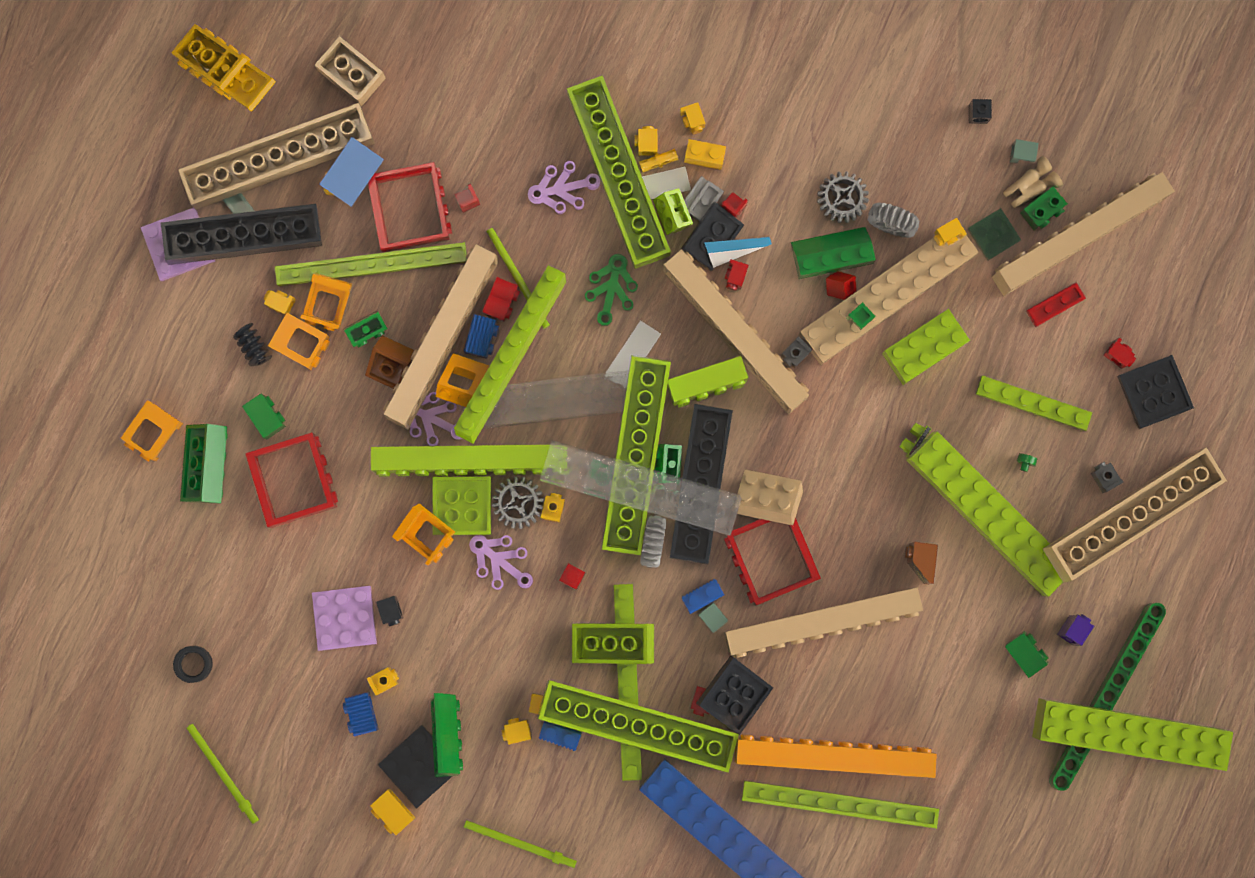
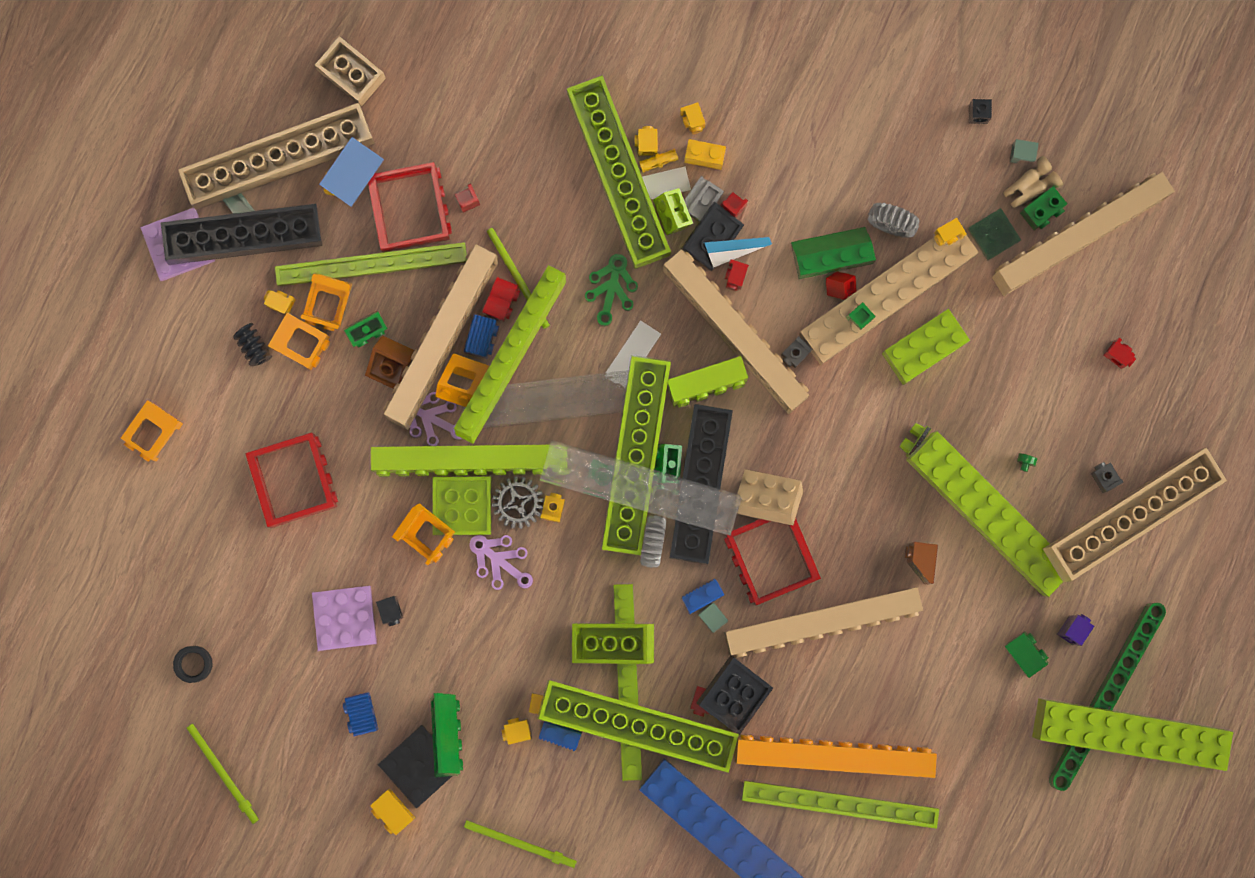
yellow wedge [171,24,276,112] -> none
green slope [180,424,228,503] -> none
green brick [242,393,286,440] -> none
yellow brick [367,667,399,696] -> none
lavender plant [528,161,600,214] -> none
red brick [559,563,586,590] -> none
light grey gear [817,171,869,223] -> none
lime plate [976,375,1093,431] -> none
red tile [1026,282,1086,328] -> none
black plate [1117,355,1194,429] -> none

